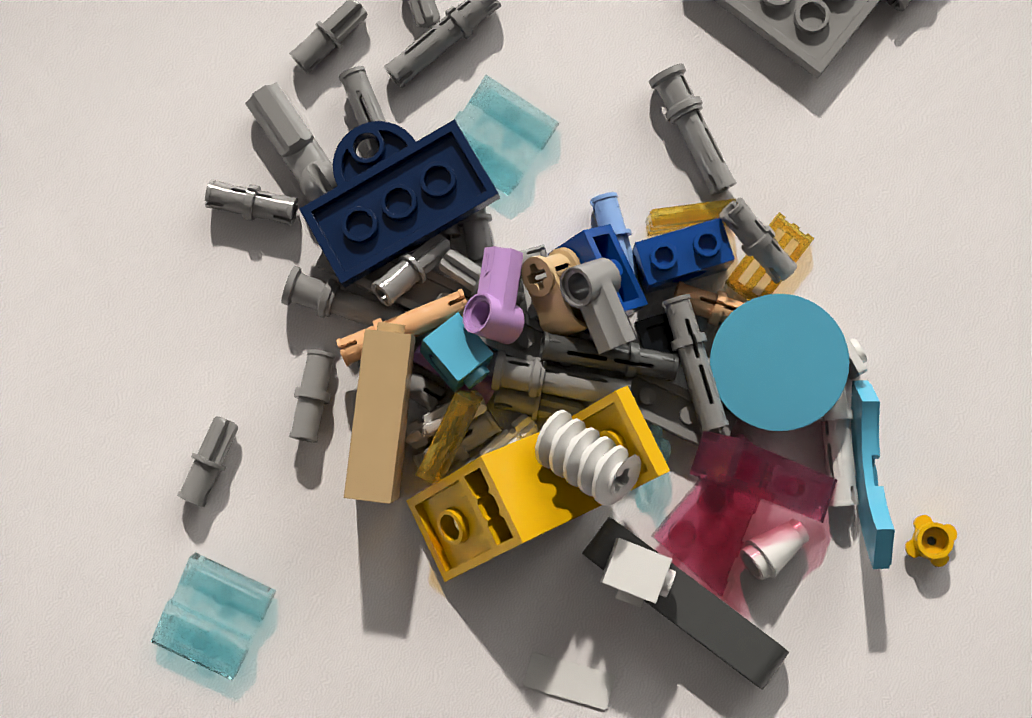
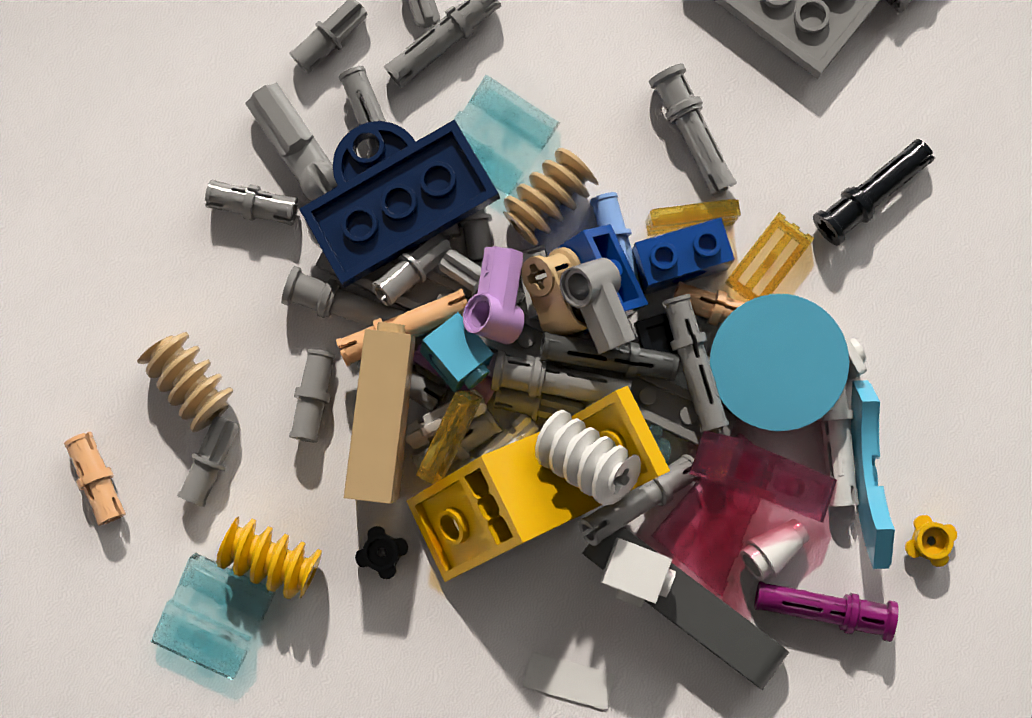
light grey pin [719,198,797,284] -> none
none -> light nougat pin [64,432,126,526]
none -> tan piece [137,332,233,432]
none -> yellow piece [216,516,322,599]
none -> black plate [355,526,409,579]
none -> tan piece [503,148,599,247]
none -> light grey pin [578,454,701,546]
none -> magenta pin [754,581,899,642]
none -> black pin [813,139,935,246]

